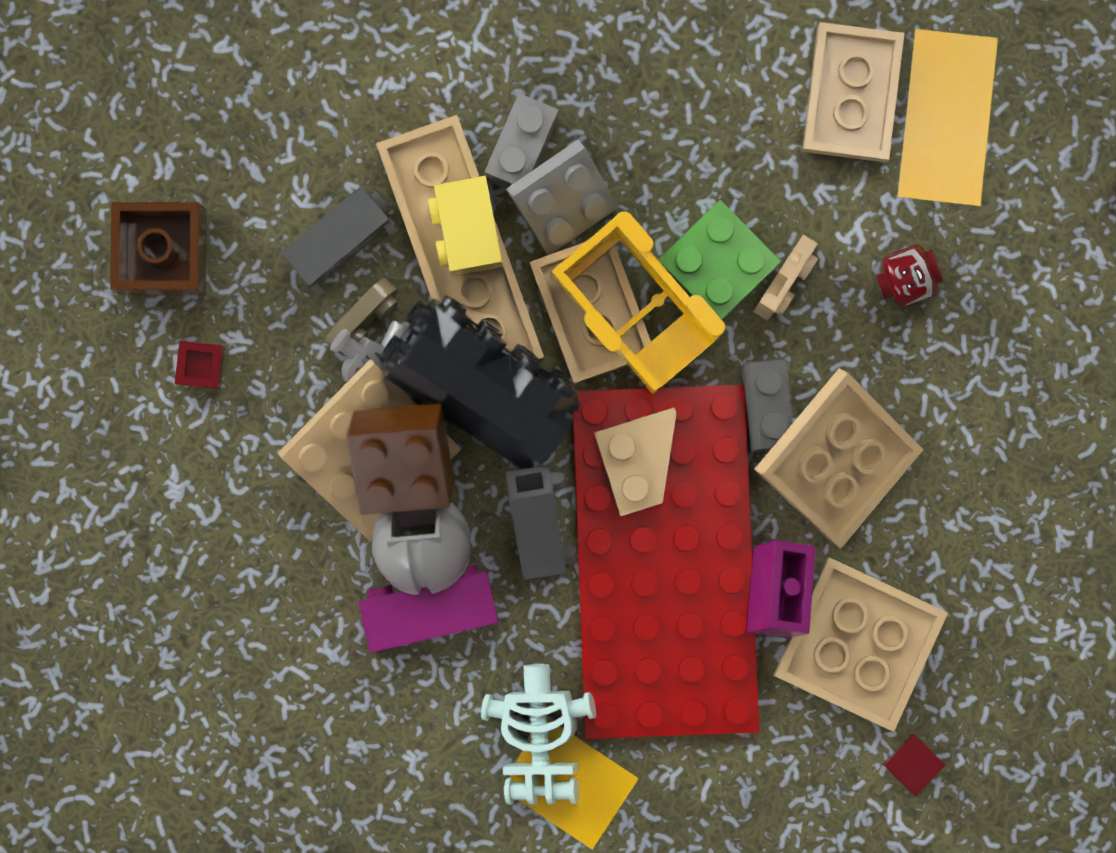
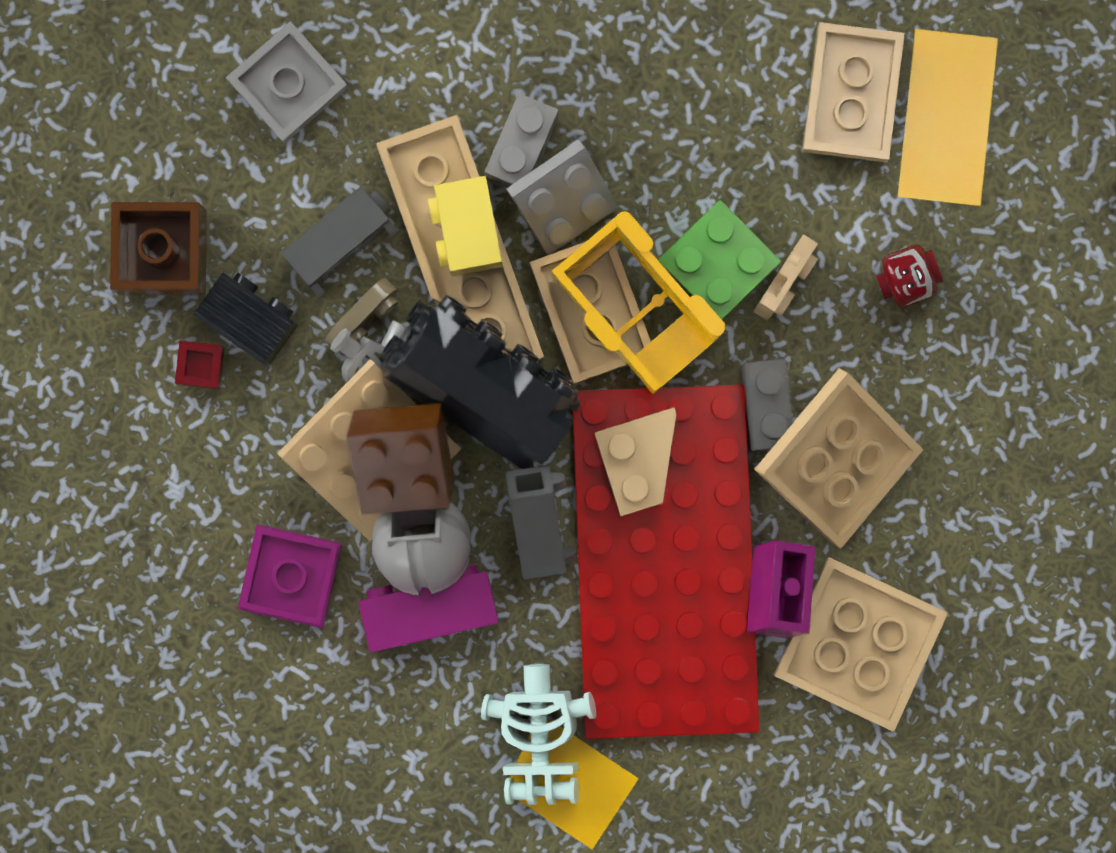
dark red tile [882,734,946,796] -> none
none -> black brick [193,272,298,367]
none -> light grey plate [226,21,348,144]
none -> magenta plate [237,524,343,628]

